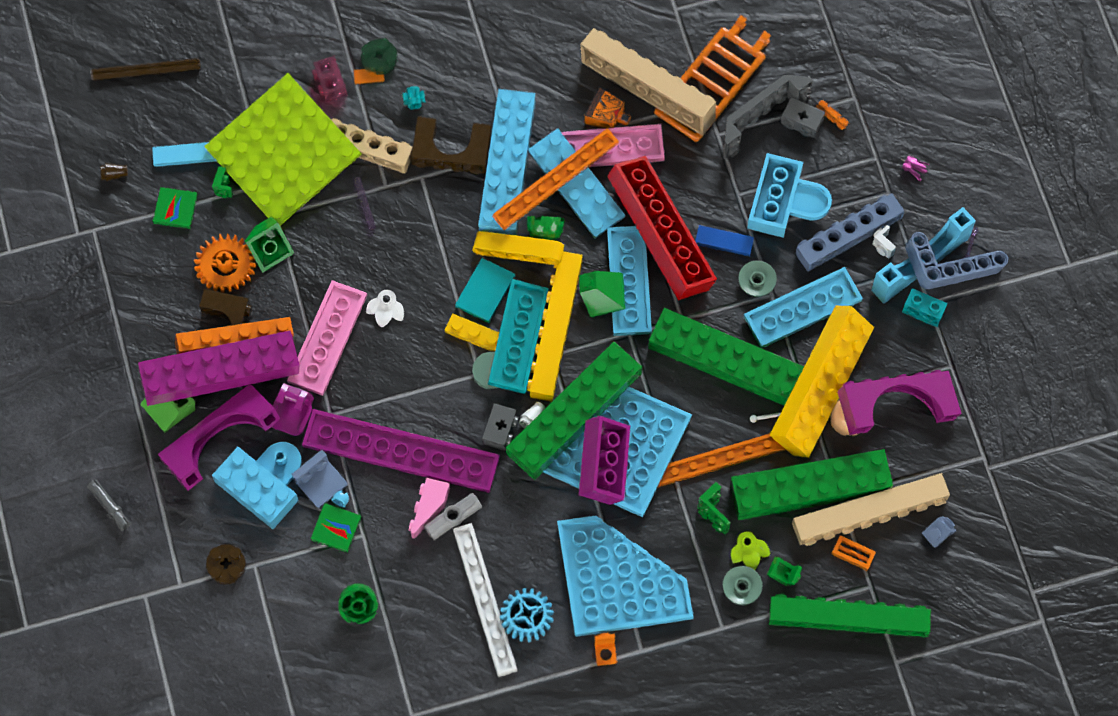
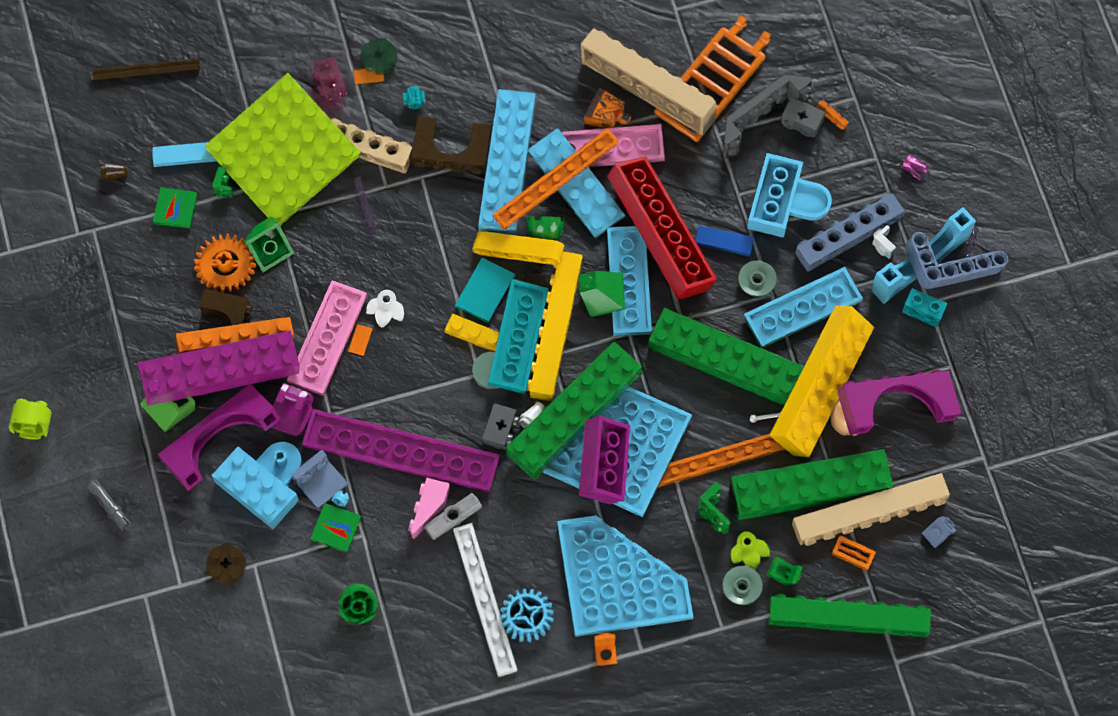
none -> lime brick [9,399,52,440]
none -> orange sticker [348,324,373,356]

